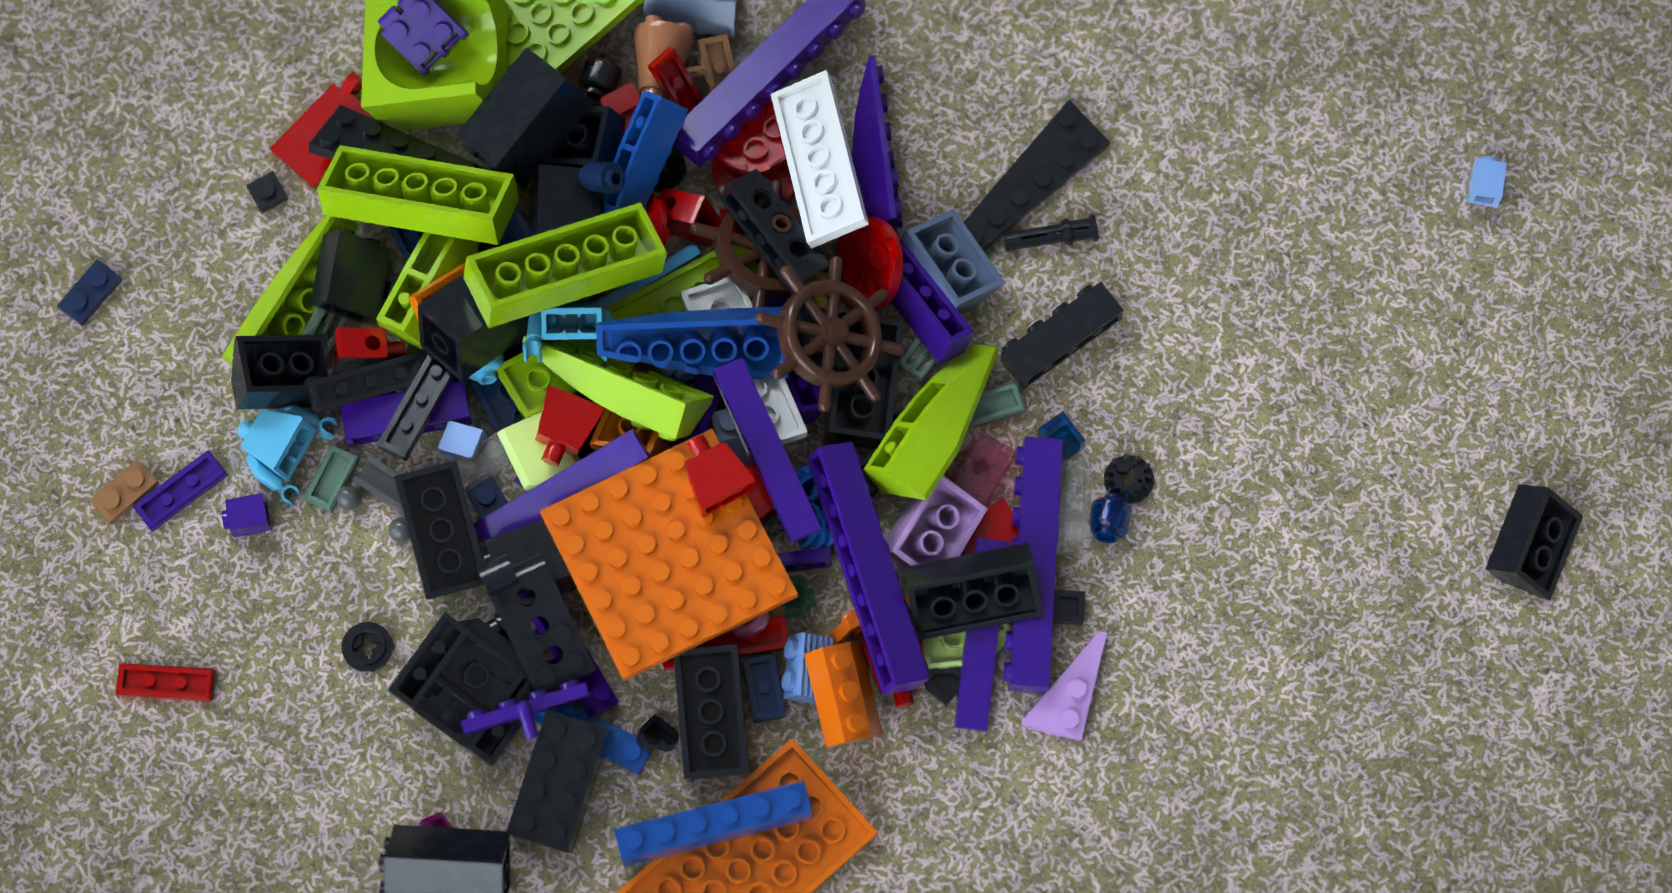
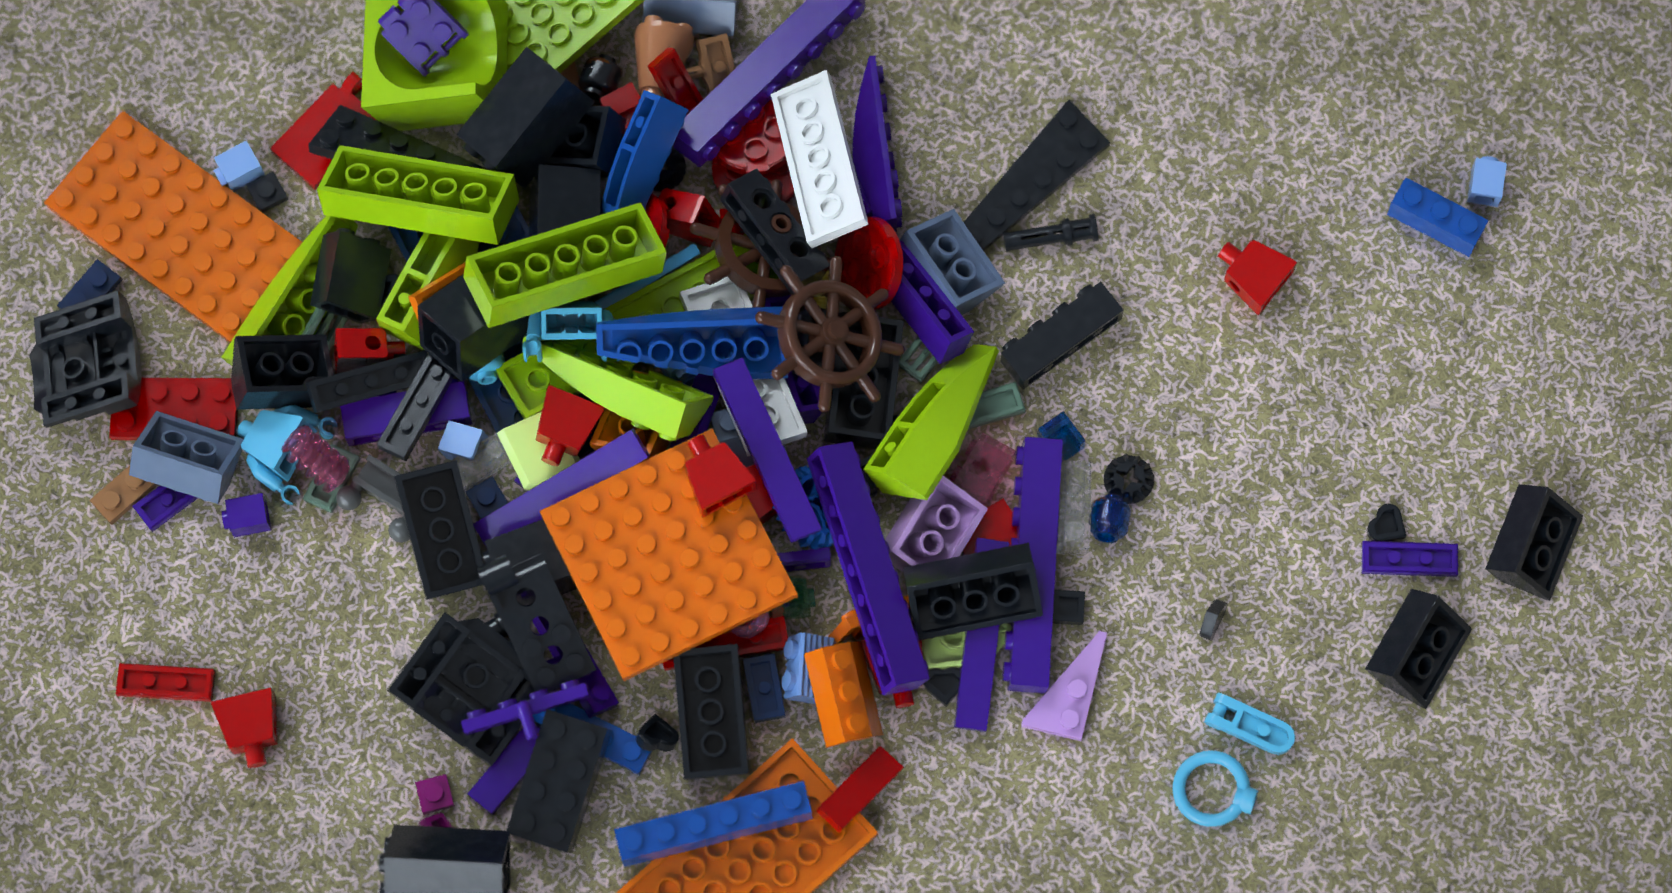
black gear [341,622,393,672] -> none
dark blue brick [579,161,625,194] -> none
none -> black slope [29,290,142,428]
none -> orange plate [44,110,302,343]
none -> red plate [109,377,238,440]
none -> sand blue slope [129,411,244,504]
none -> red torso [211,687,278,768]
none -> light blue brick [213,140,265,192]
none -> clear pink piece [281,425,350,493]
none -> magenta plate [415,774,455,815]
none -> dark purple tile [467,726,540,816]
none -> red tile [816,746,904,833]
none -> medium azure piece [1172,750,1258,827]
none -> black tile [1200,599,1228,641]
none -> medium azure plate [1204,693,1295,755]
none -> red torso [1217,240,1297,315]
none -> dark purple tile [1361,541,1458,577]
none -> black slope [1365,589,1472,709]
none -> black tile [1367,504,1406,542]
none -> blue brick [1387,177,1489,257]

